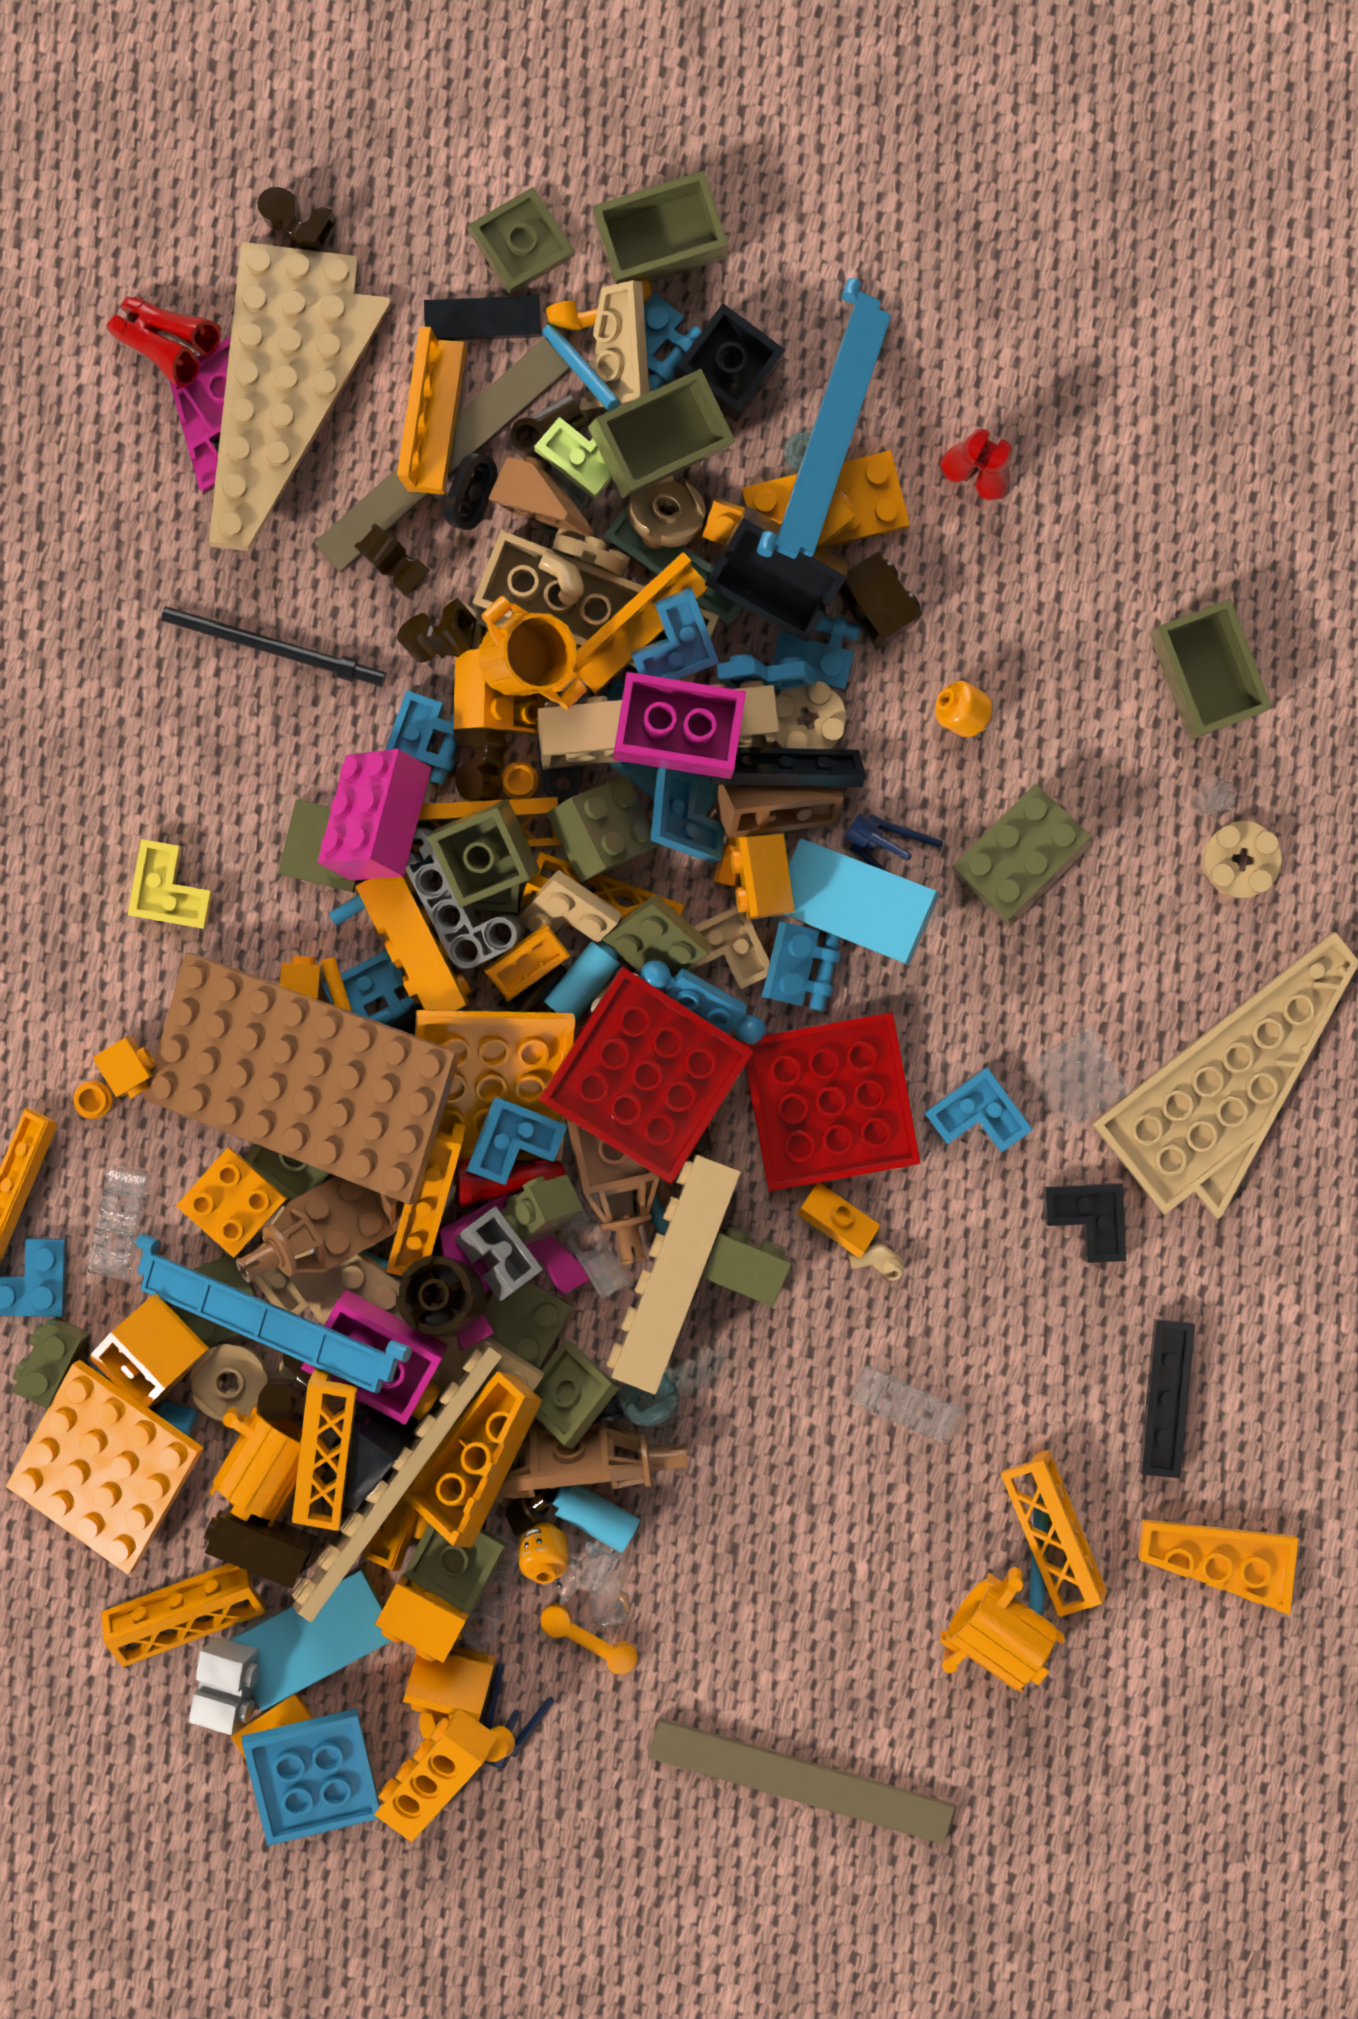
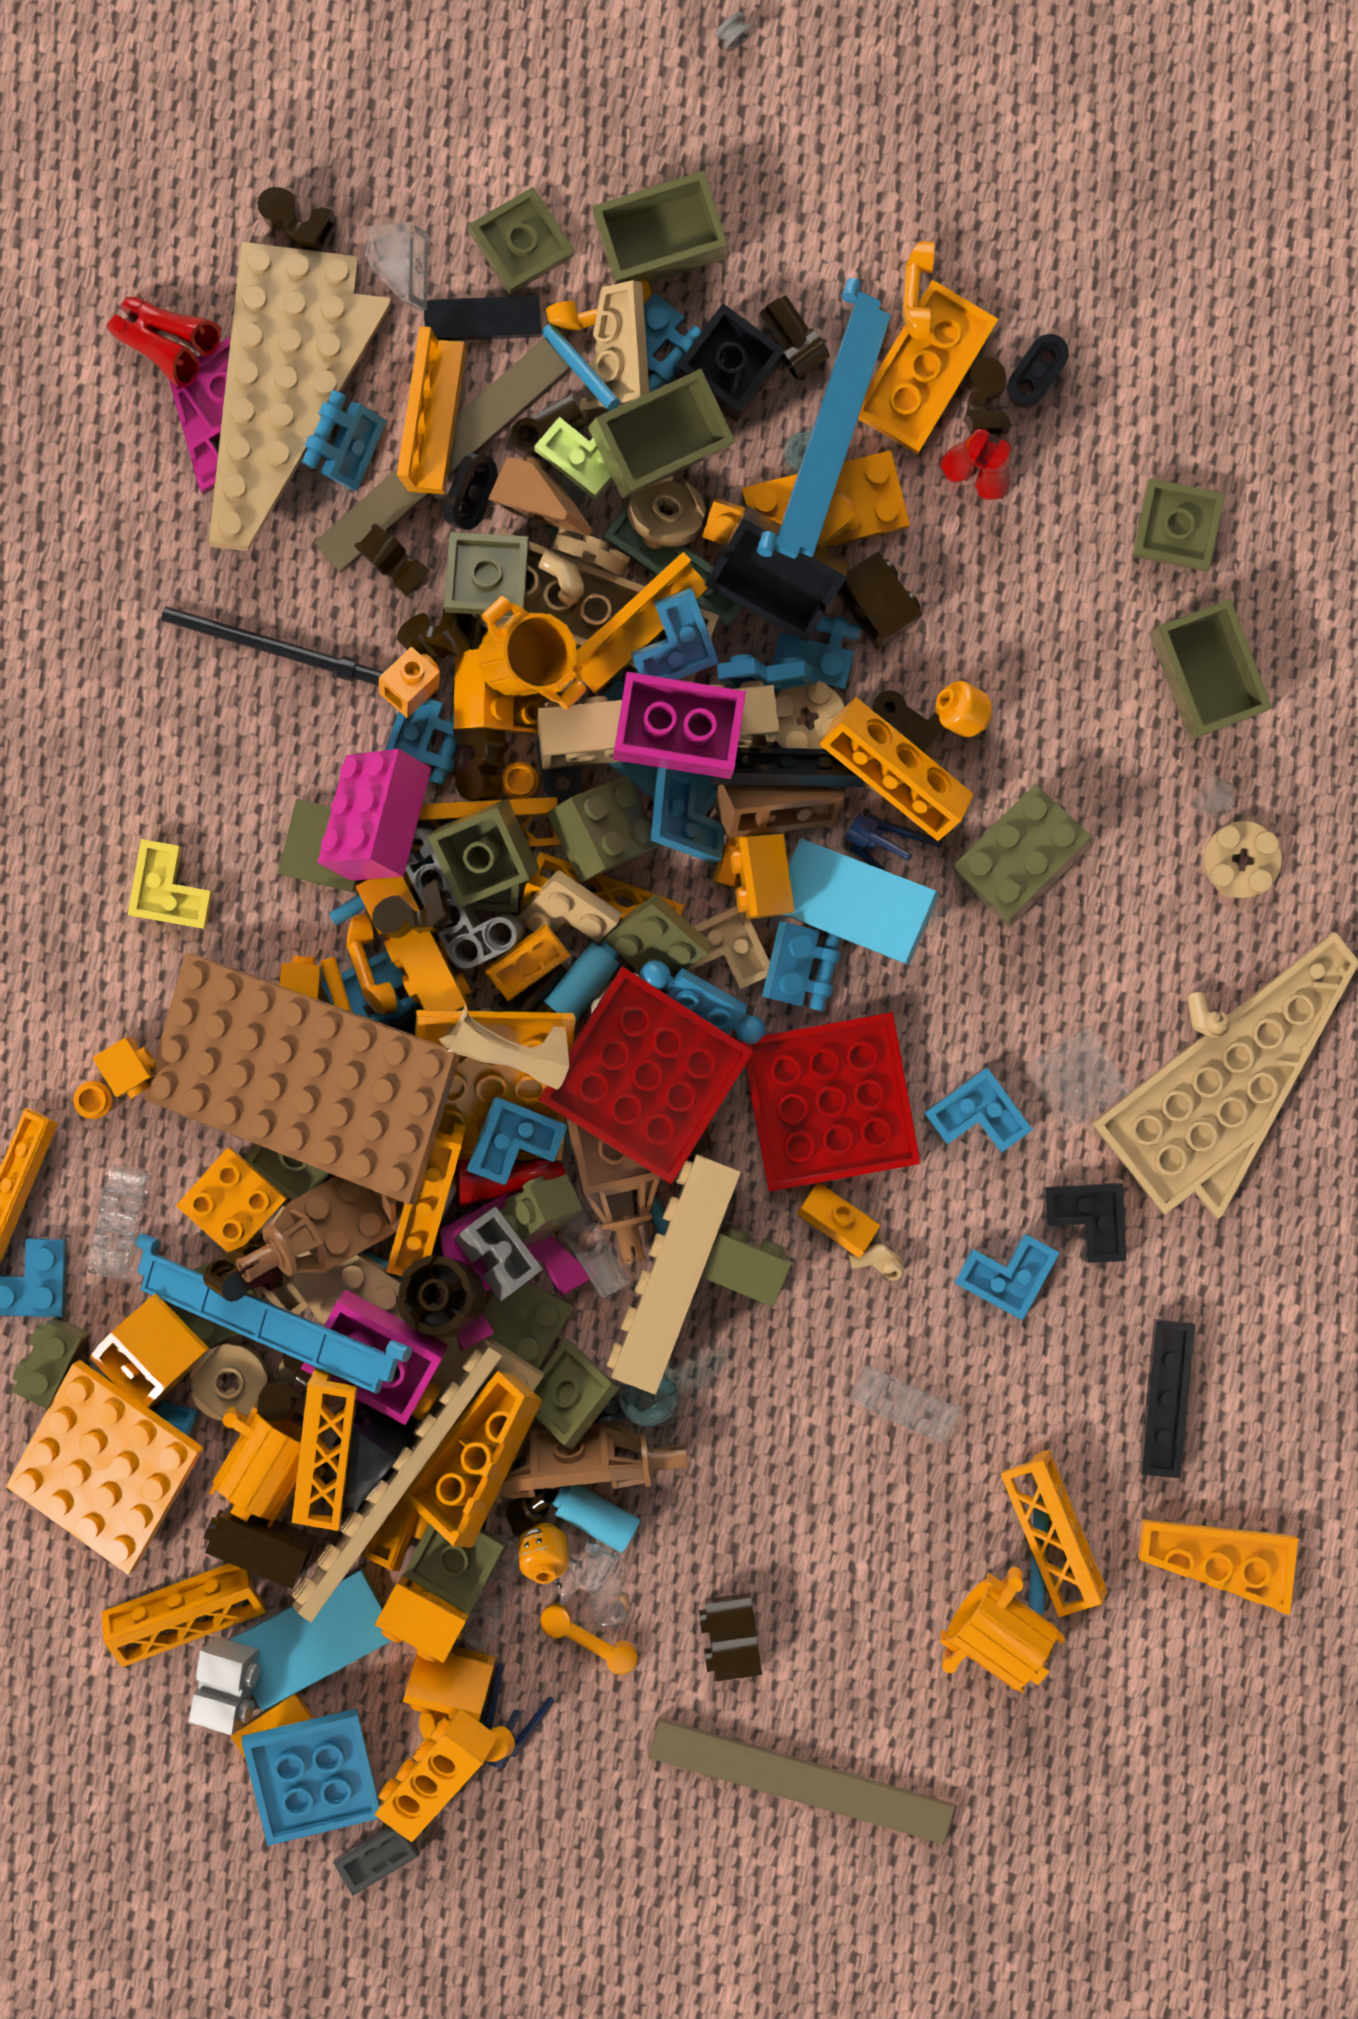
none -> dark brown leg [203,1239,283,1302]
none -> dark azure plate [302,390,387,491]
none -> dark grey plate [333,1826,420,1896]
none -> light orange bar [346,913,397,1015]
none -> clear slope [365,222,428,311]
none -> dark brown leg [372,879,453,939]
none -> light orange brick [379,647,440,718]
none -> tan animal [438,1004,569,1090]
none -> olive plate [444,532,529,616]
none -> dark brown brick [699,1592,762,1682]
none -> light grey bush [715,12,754,52]
none -> dark brown piece [759,295,830,379]
none -> light orange brick [819,697,974,841]
none -> light orange plate [858,279,998,455]
none -> dark brown leg [872,690,943,752]
none -> light orange bar [903,241,935,340]
none -> dark azure plate [953,1233,1059,1320]
none -> dark brown leg [963,357,1012,435]
none -> black plate [1006,334,1069,408]
none -> olive plate [1131,478,1225,572]
none -> tan arm [1187,992,1230,1038]

